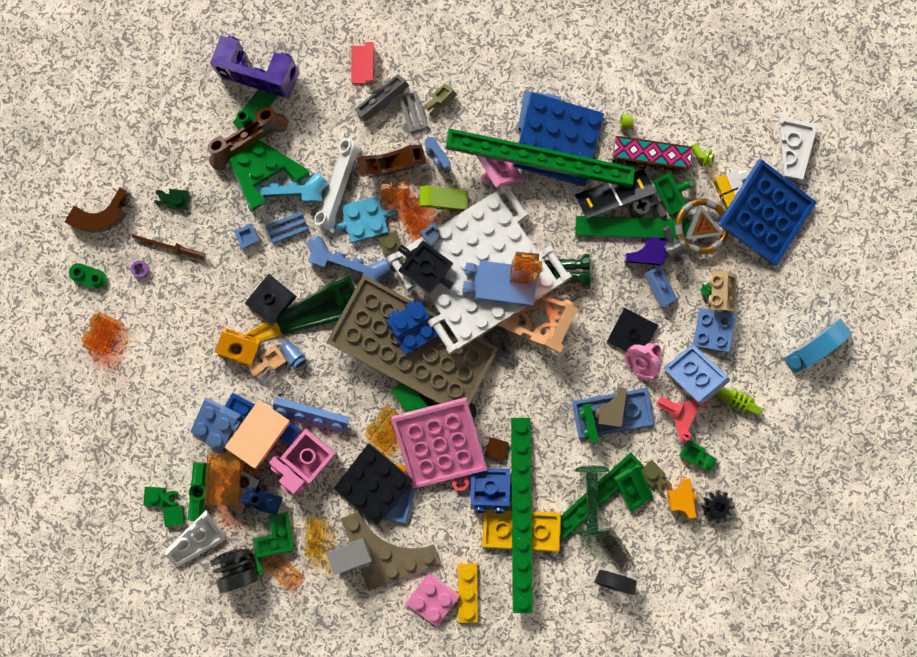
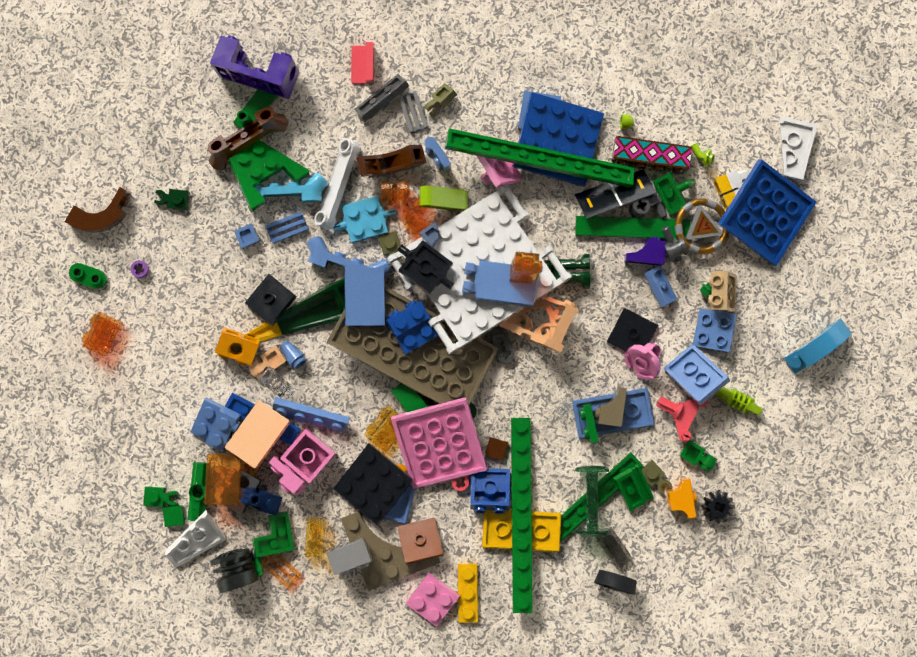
reddish brown sword [131,234,206,261] -> none
none -> medium blue tile [344,267,385,326]
none -> plate [397,517,444,565]

